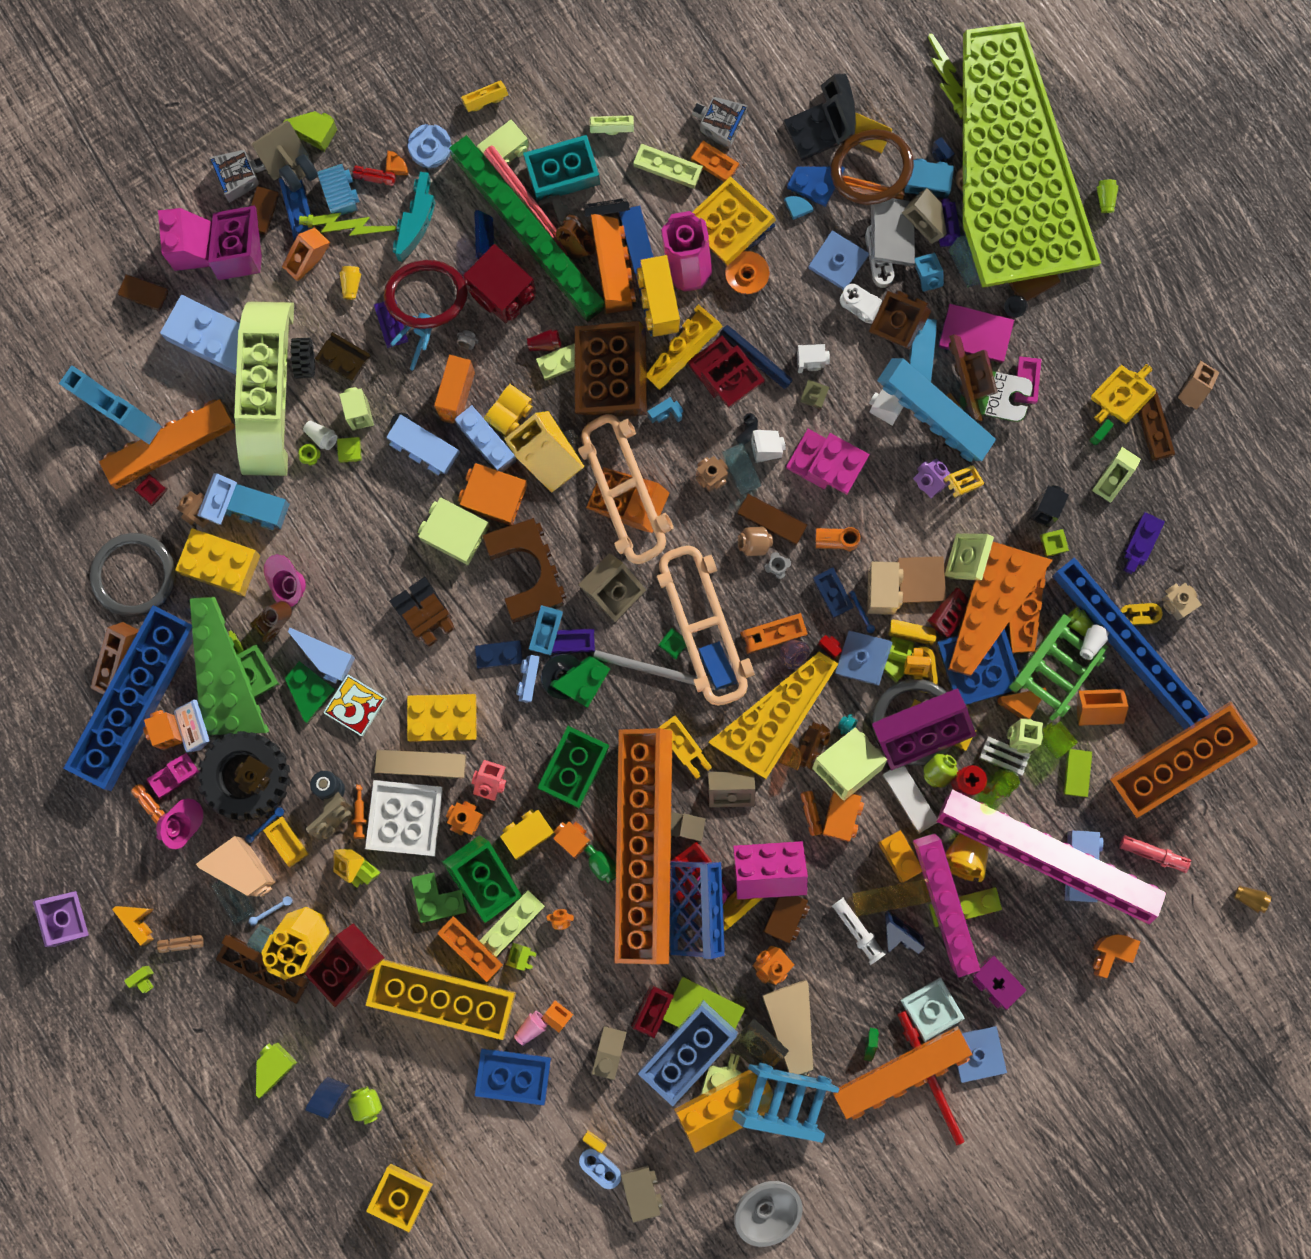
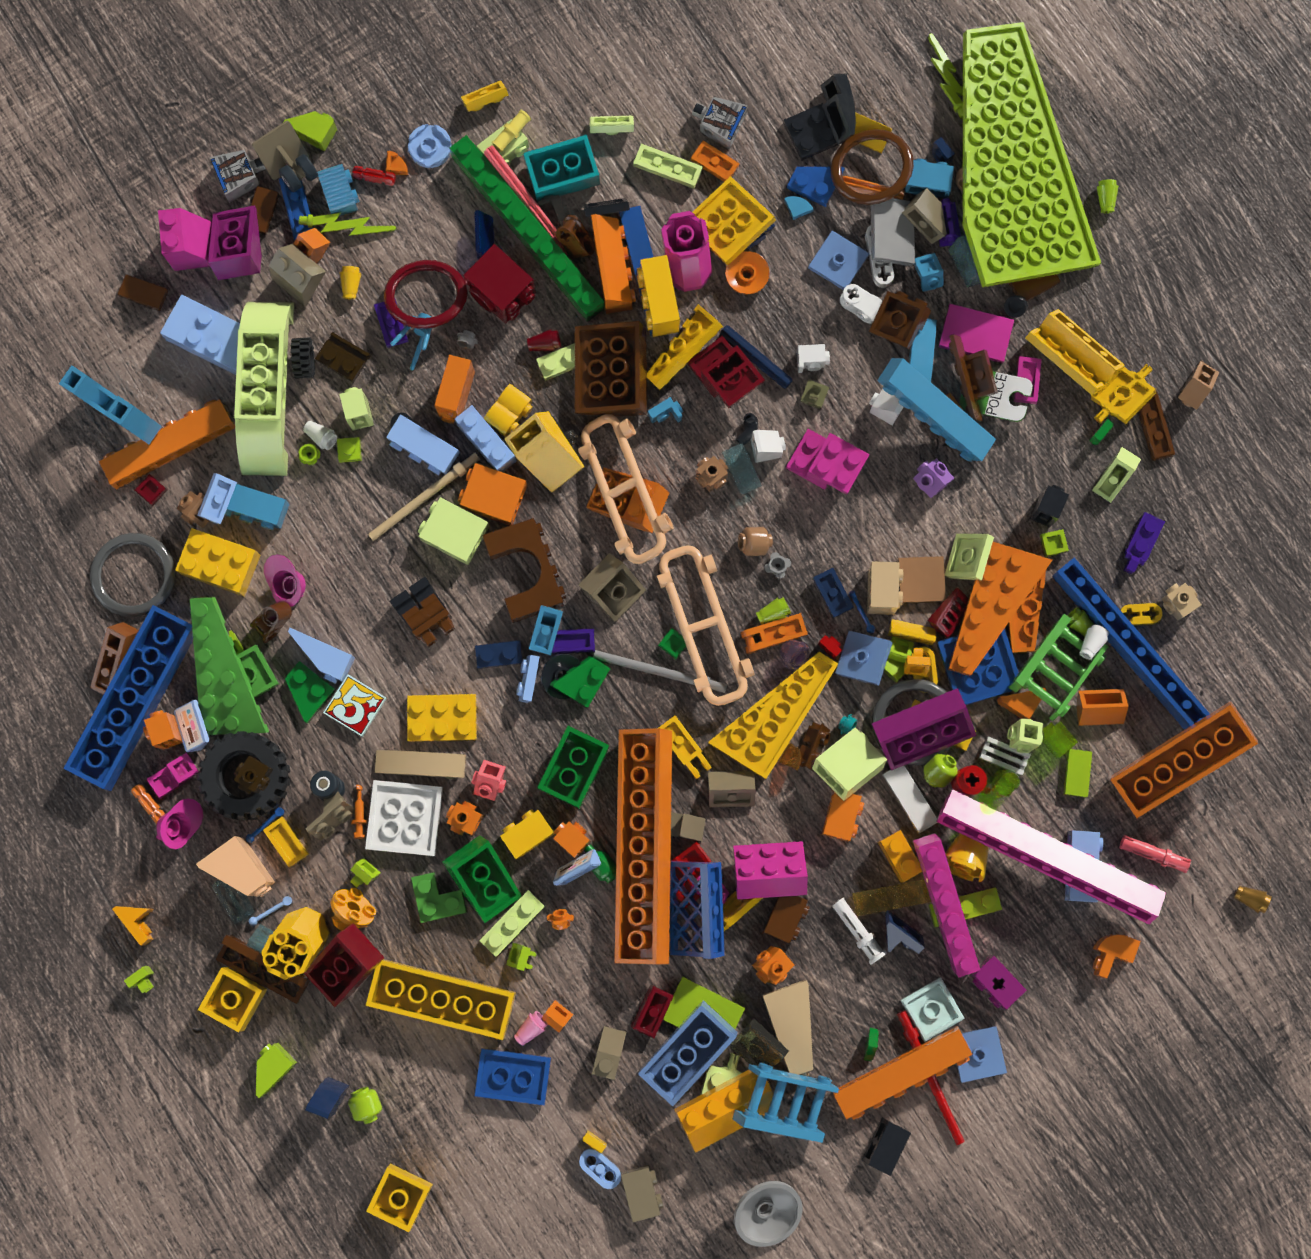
medium lavender slope [33,891,89,947] -> none
medium nougat axle [157,935,204,953] -> none
yellow slope [333,849,364,883] -> none
teal slope [393,172,436,262] -> none
orange plate [437,916,503,982] -> none
blue tile [698,641,737,691] -> none
reddish brown tile [737,494,807,546] -> none
orange axle [800,791,823,836] -> none
orange piece [816,527,860,551] -> none
yellow tile [943,465,984,498] -> none
none -> yellow brick [198,967,267,1032]
none -> dark tan slope [269,244,326,307]
none -> light orange plate [330,888,376,931]
none -> tan bar [368,453,480,541]
none -> light yellow pin [492,110,531,152]
none -> light blue slope [553,849,602,886]
none -> lime cone [756,597,791,625]
none -> black hinge [862,1117,911,1176]
none -> yellow slope [1025,309,1125,395]

